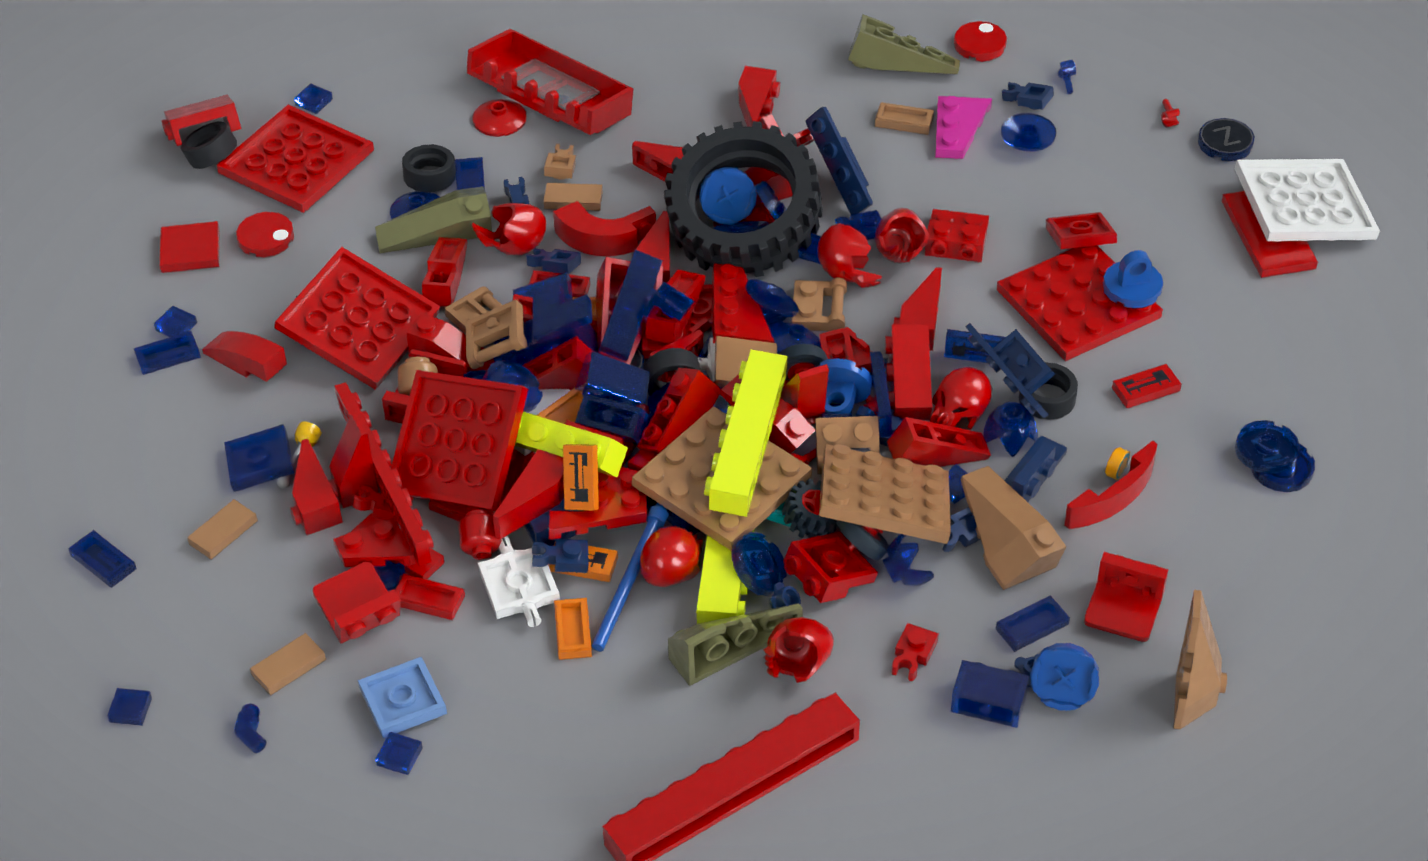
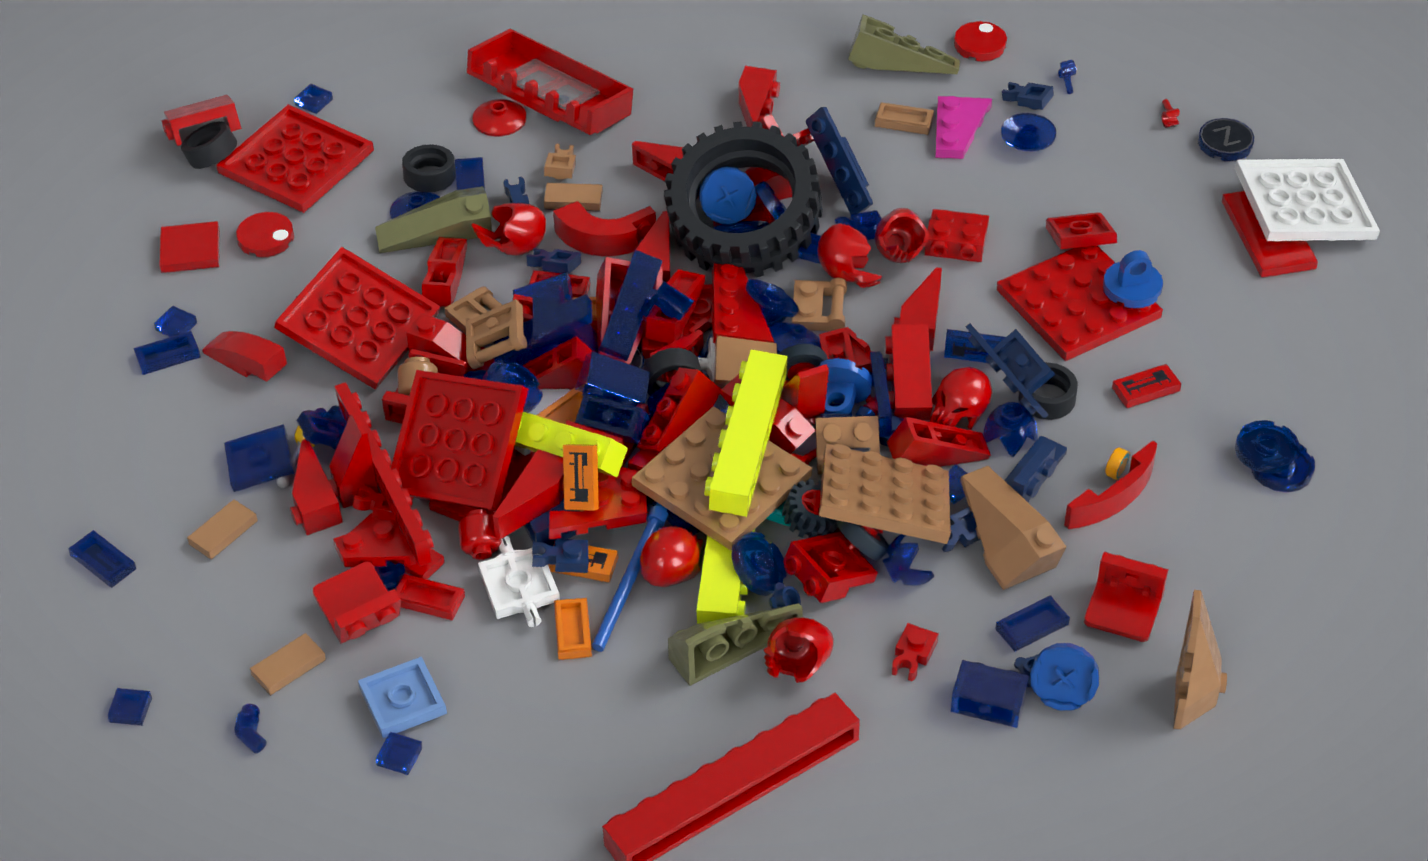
none -> clear blue wing [296,405,347,450]

